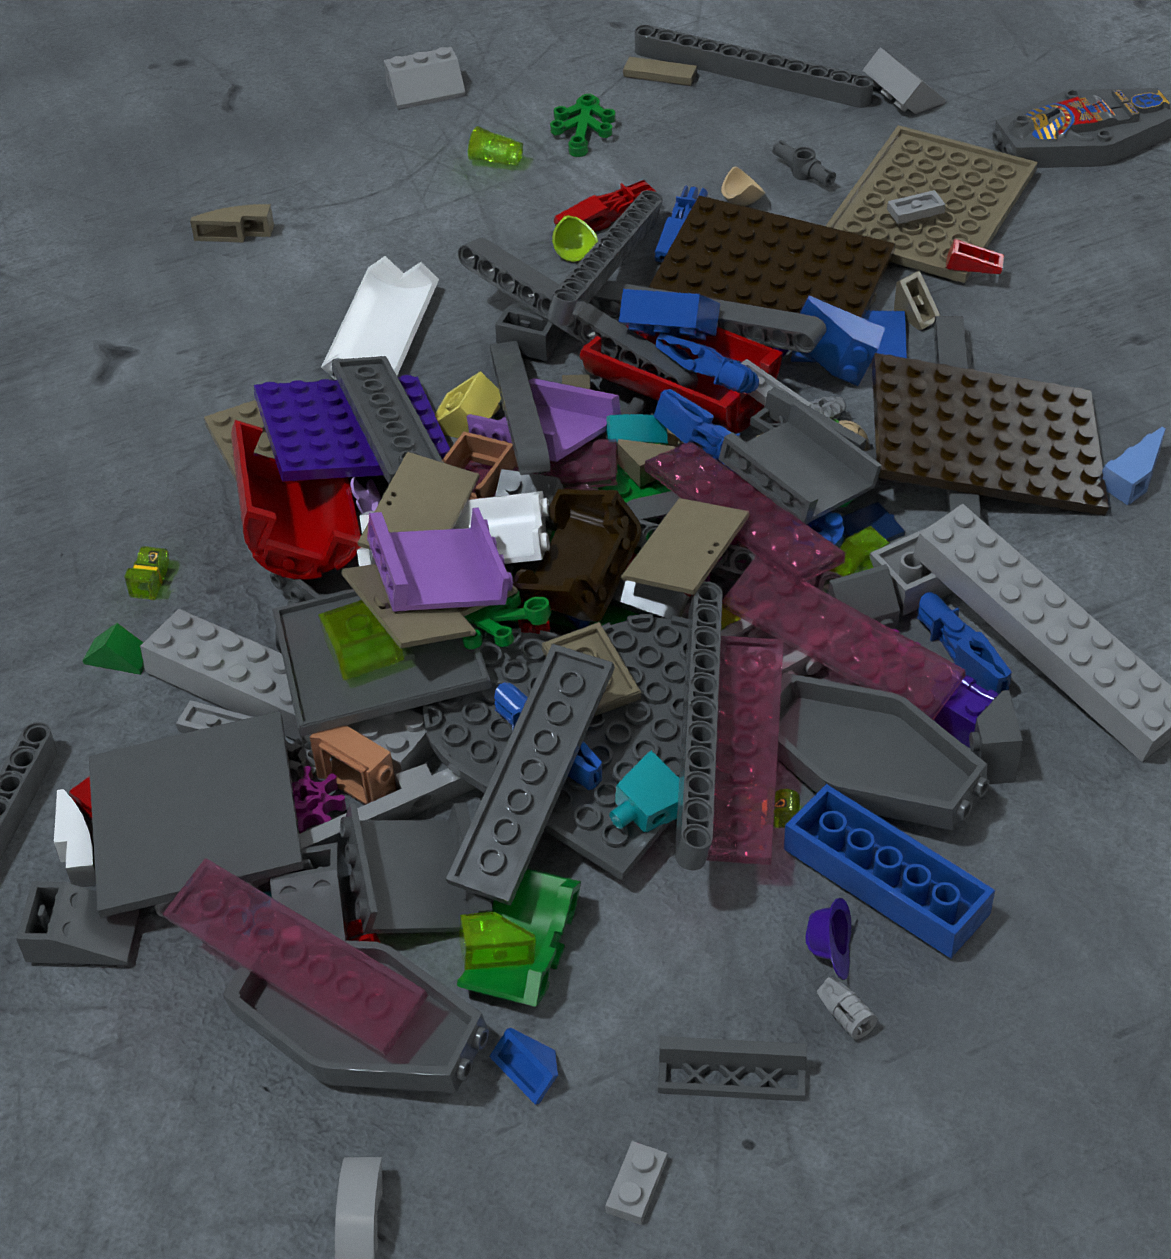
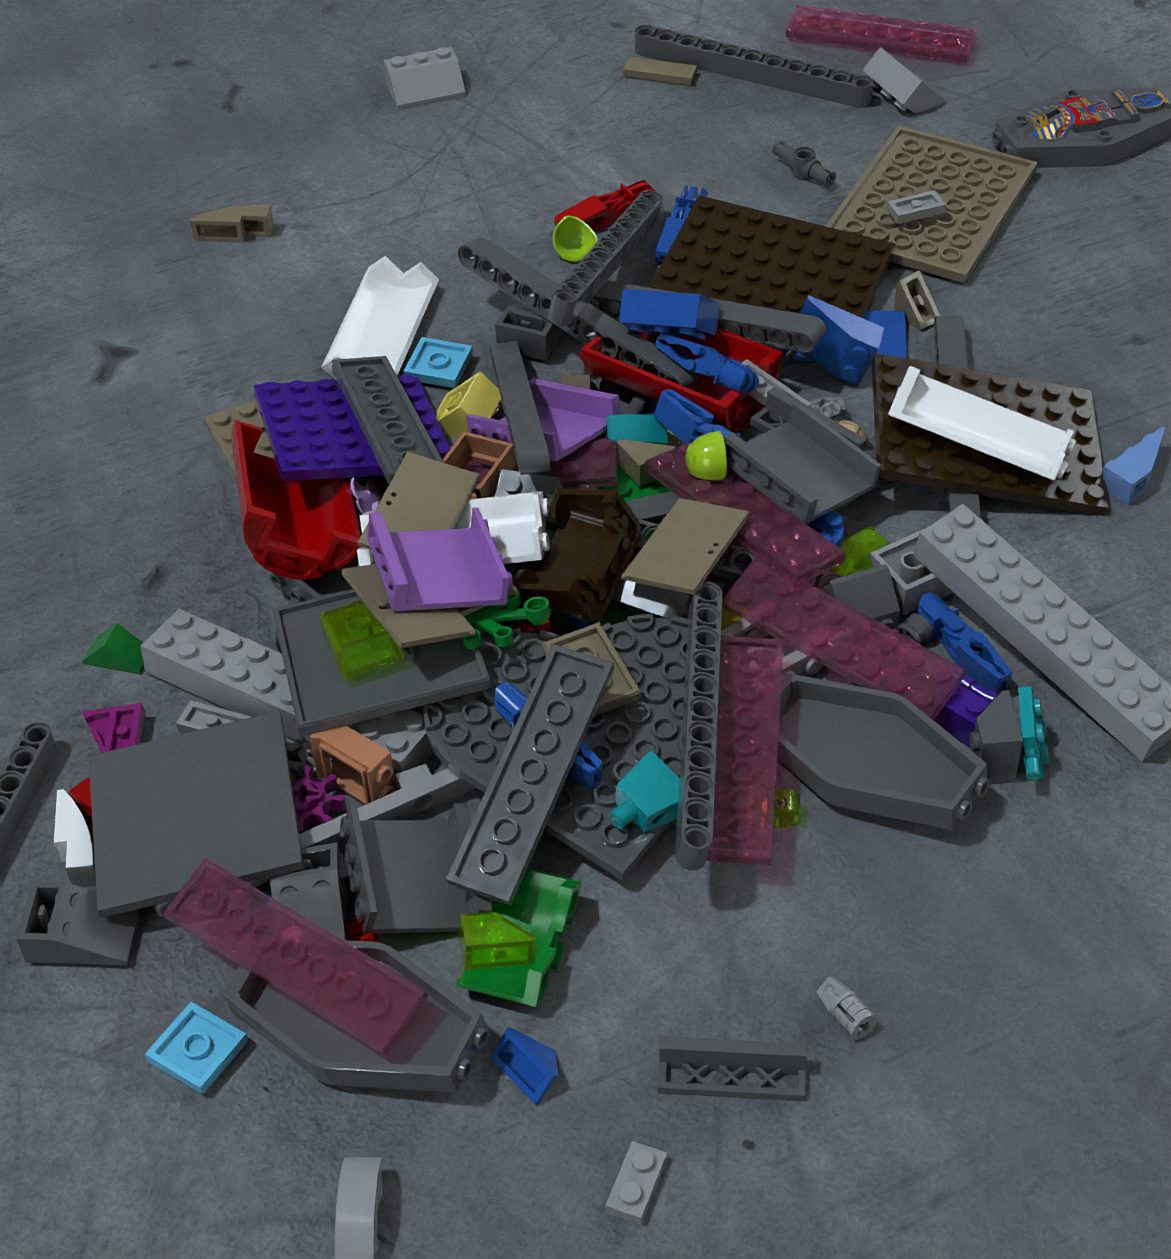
clear neon green leg [124,546,169,600] -> none
clear neon green plant [468,126,523,166] -> none
green plant [550,94,616,157] -> none
tan helmet [721,167,765,206] -> none
blue brick [784,784,995,959] -> none
dark purple piece [806,898,852,980] -> none
dark blue piece [842,502,905,553] -> none
red slope [945,239,1004,274] -> none
none -> magenta wing [83,703,146,753]
none -> medium azure plate [145,1002,248,1095]
none -> medium azure plate [403,337,473,388]
none -> lime helmet [685,431,727,480]
none -> clear pink plate [786,5,978,63]
none -> white cylinder [888,366,1076,481]
none -> dark grey wheel [895,613,933,646]
none -> teal plate [1018,686,1050,781]

